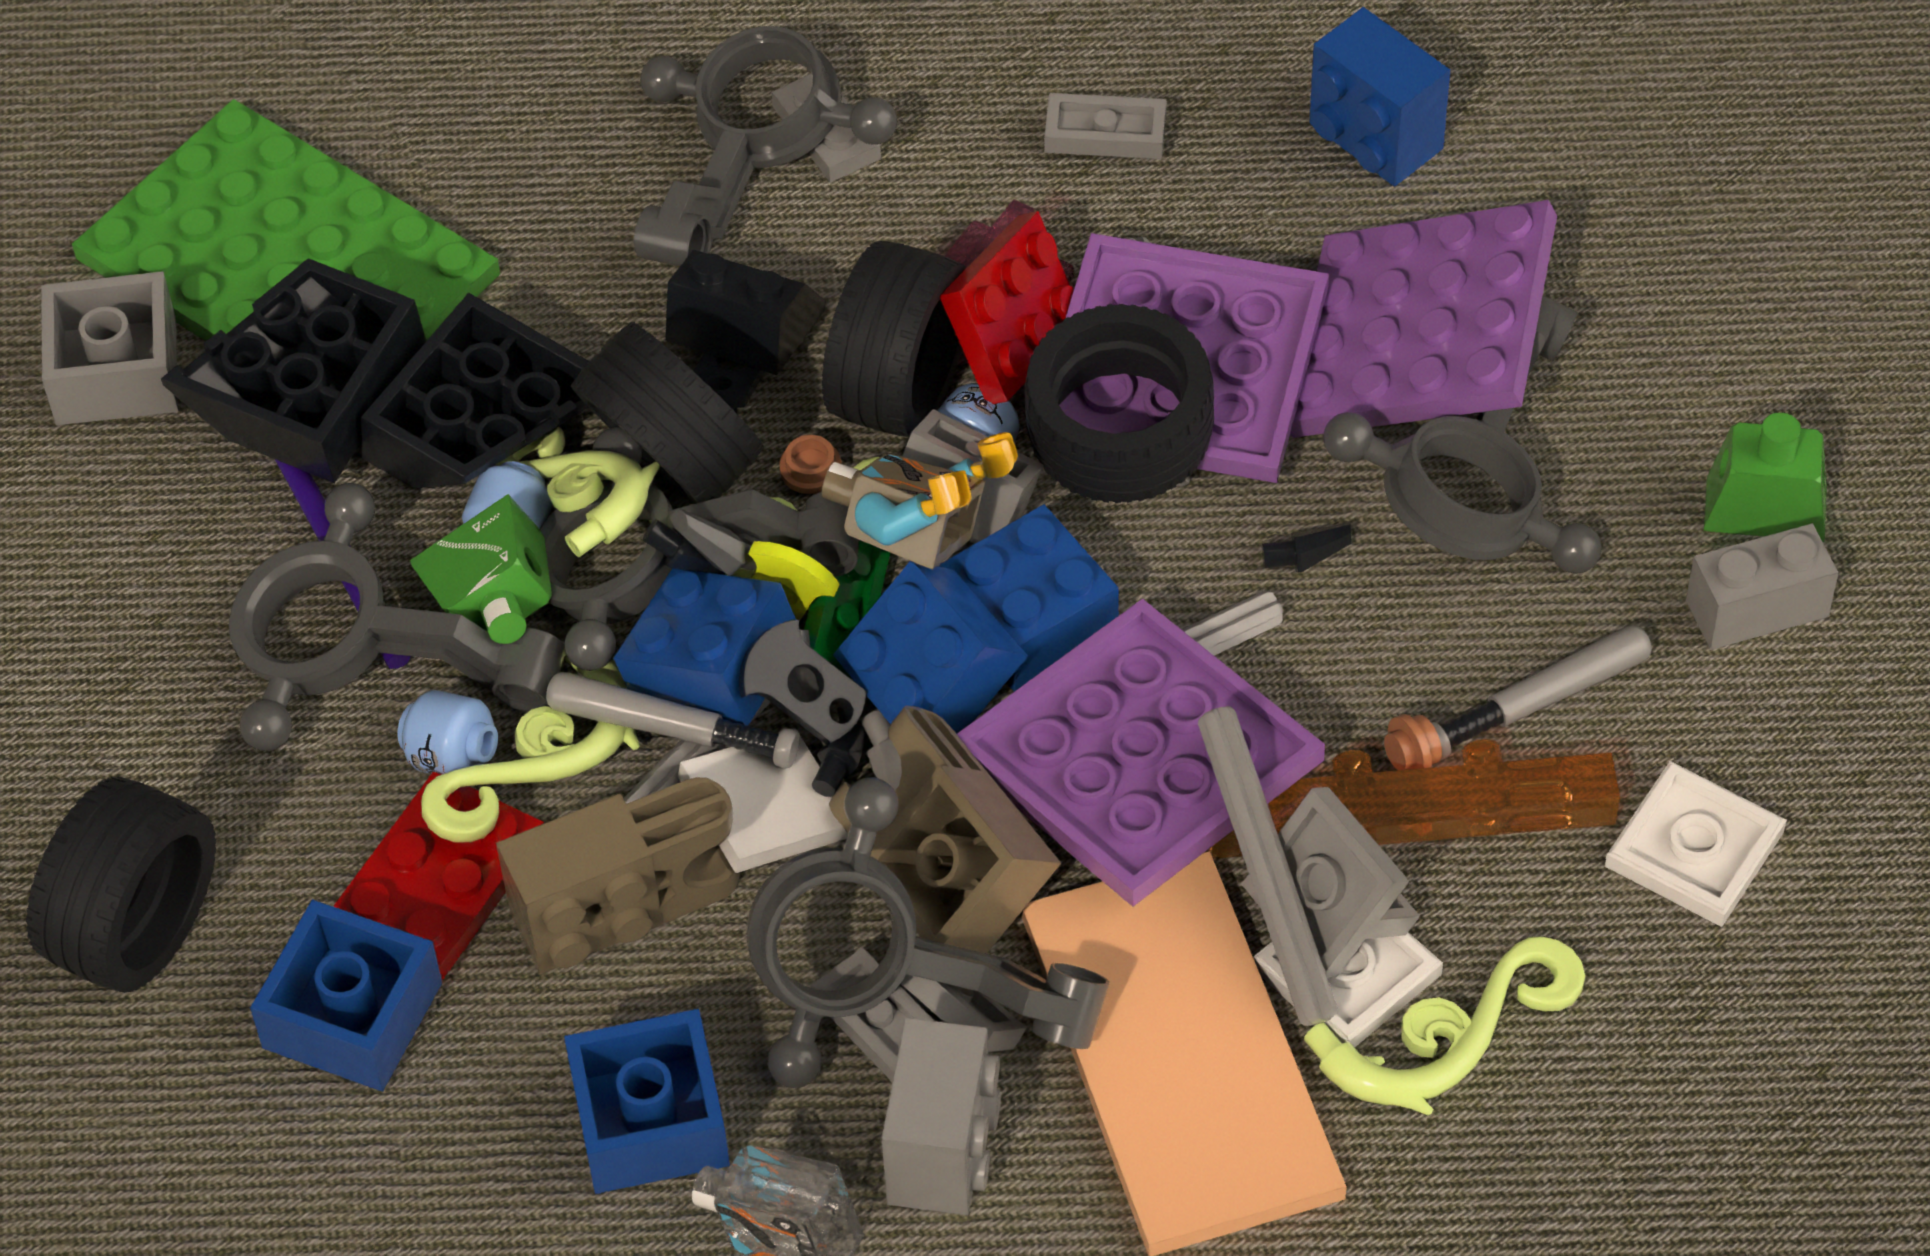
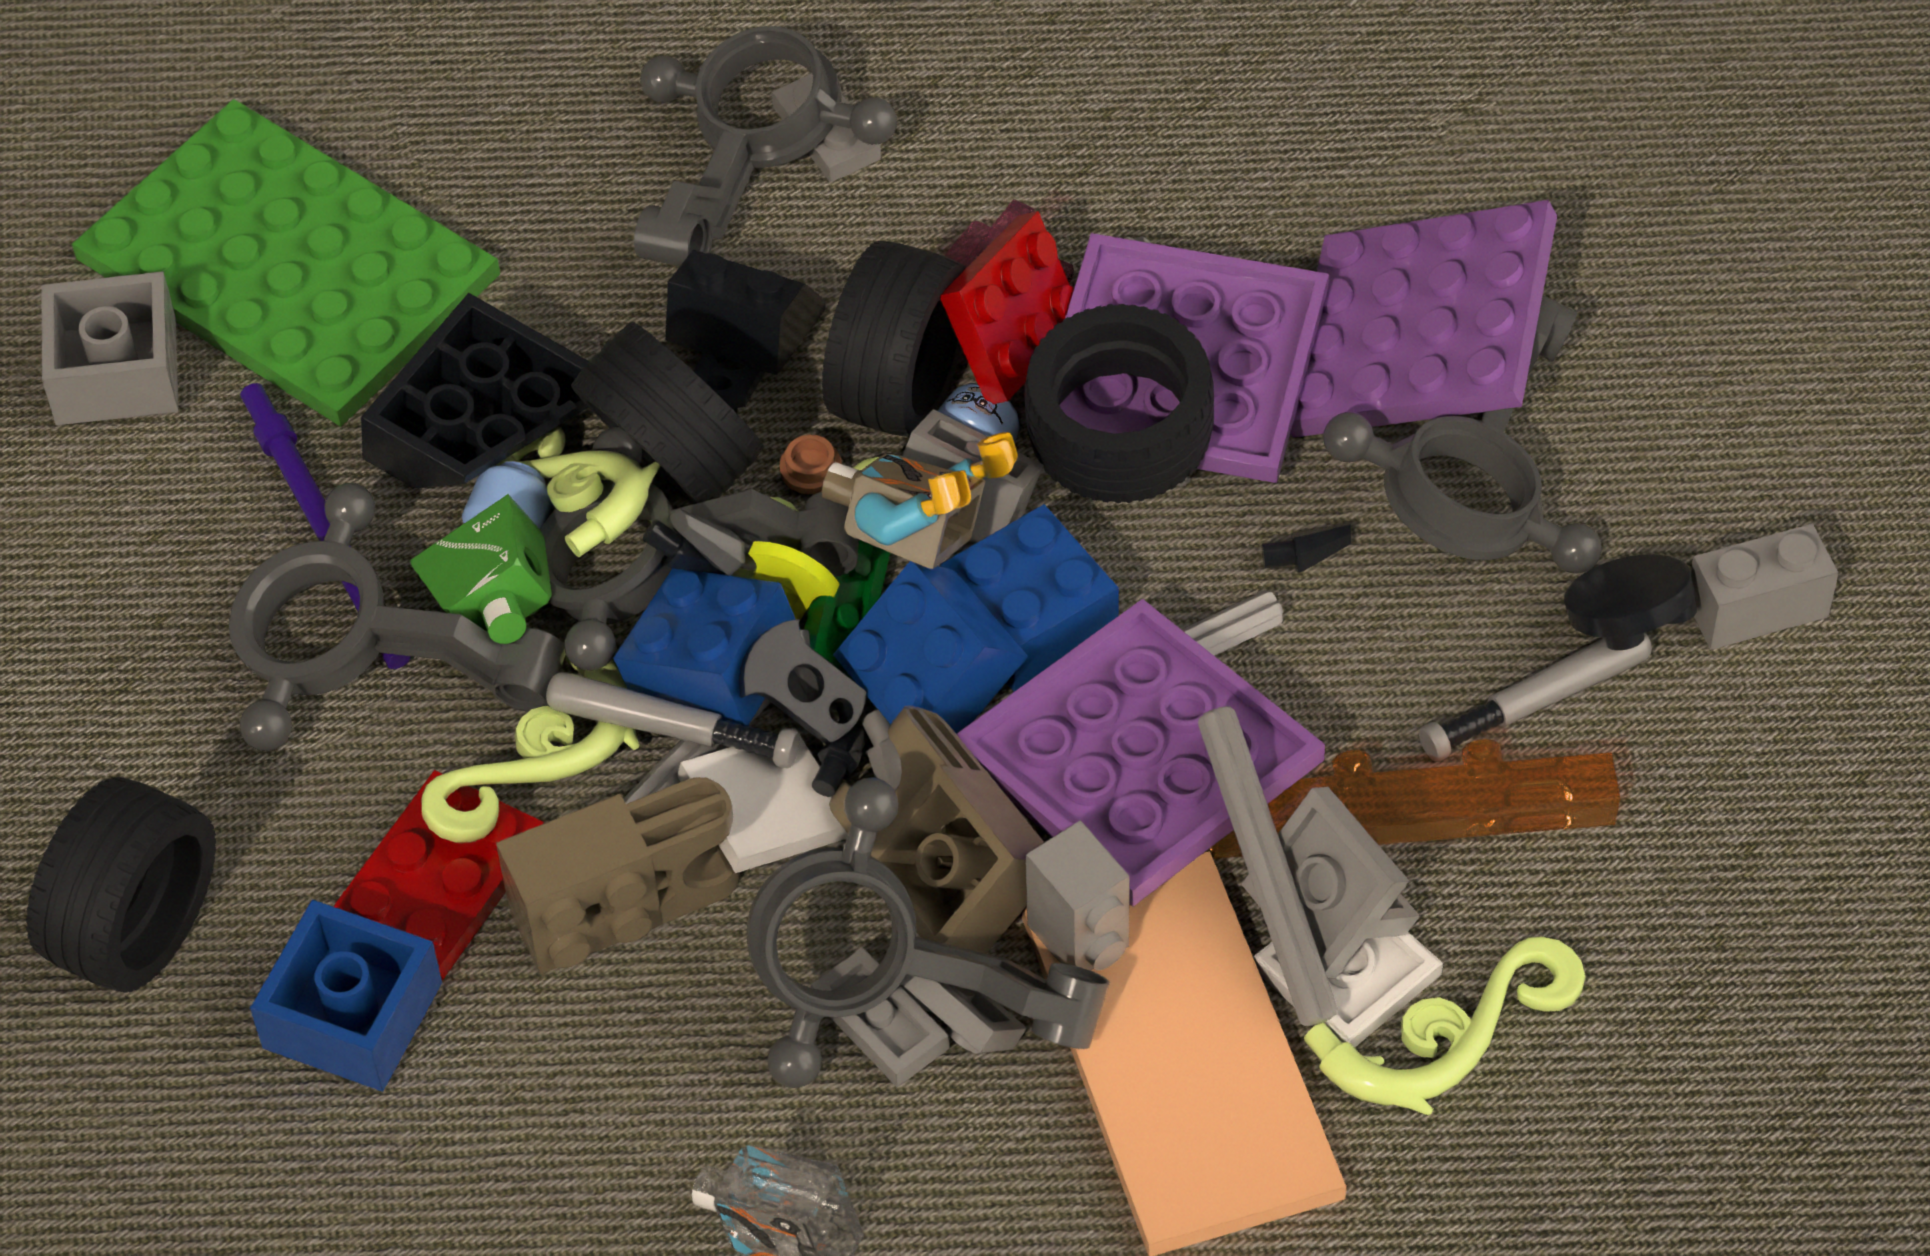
black wedge [161,258,426,483] -> none
light blue head [397,690,498,775] -> none
blue brick [564,1009,730,1194] -> none
light grey brick [882,1017,1001,1216] -> none
light grey plate [1044,93,1167,159] -> none
blue brick [1309,7,1451,187] -> none
nougat plate [1384,714,1442,778] -> none
white tile [1605,761,1787,927] -> none
bright green torso [1704,413,1827,542] -> none
none -> light grey brick [1026,820,1130,971]
none -> black tile [1564,554,1697,650]

